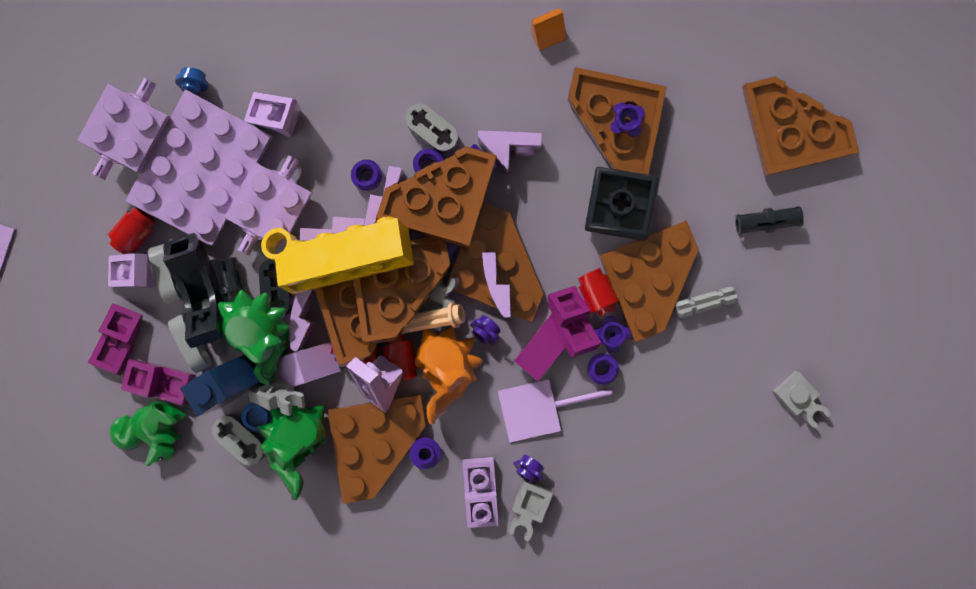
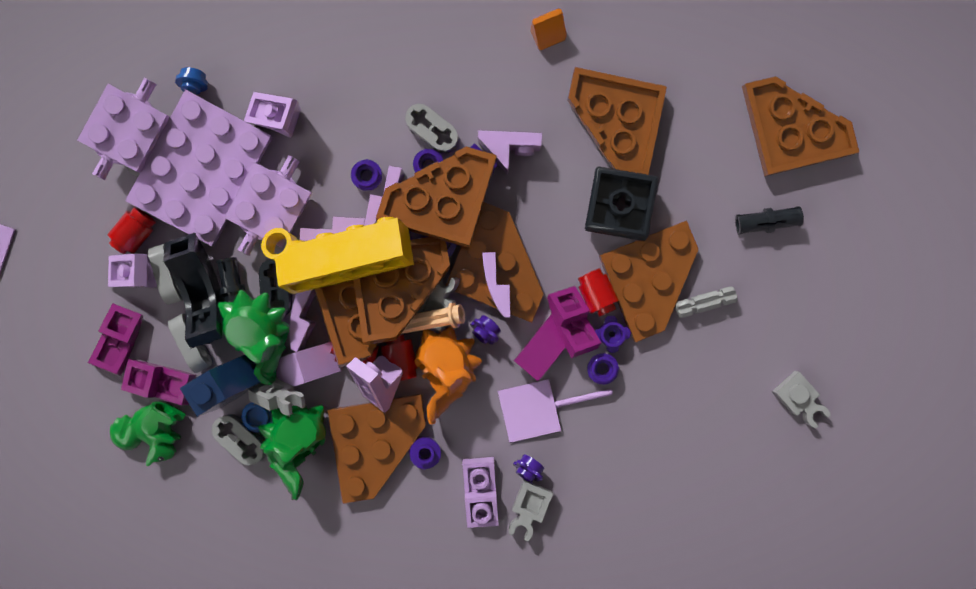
dark purple plate [610,102,645,137] -> none

